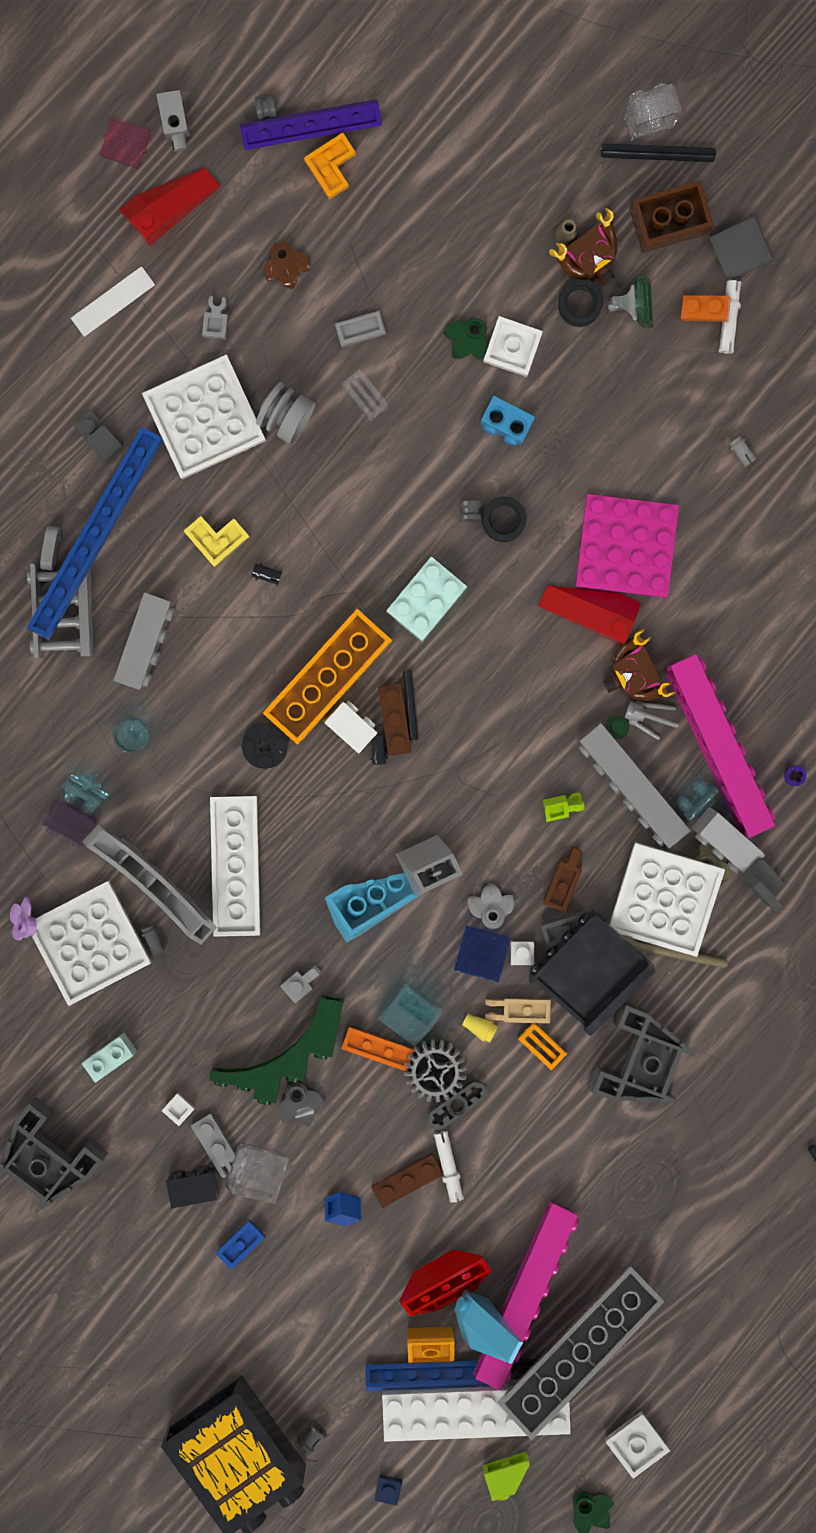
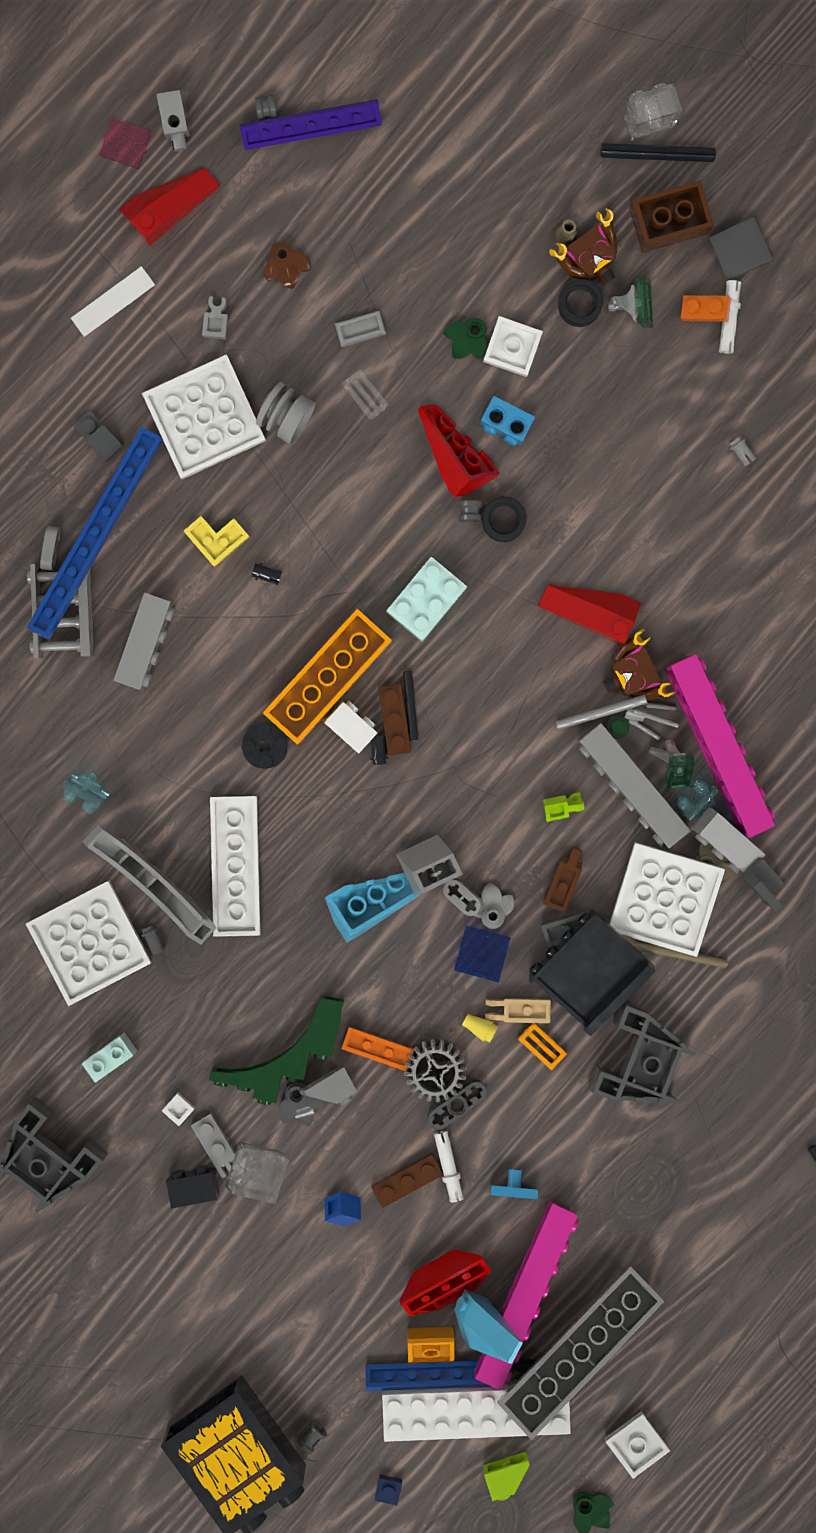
lavender plate [10,896,37,940] -> none
clear purple brick [42,799,100,848] -> none
clear light blue hair [113,716,151,753] -> none
blue plate [215,1219,265,1270] -> none
light grey plate [280,965,321,1003] -> none
light orange plate [304,133,356,200] -> none
clear light blue slope [377,982,443,1047] -> none
white plate [510,941,534,965] -> none
dark pink plate [575,494,679,598] -> none
dark purple bush [784,766,806,786] -> none
none -> light grey slope [299,1067,357,1105]
none -> red wedge [418,404,500,497]
none -> light grey beam [443,880,483,916]
none -> dark azure tile [489,1169,538,1199]
none -> light grey bar [556,695,648,730]
none -> clear green piece [649,739,695,788]

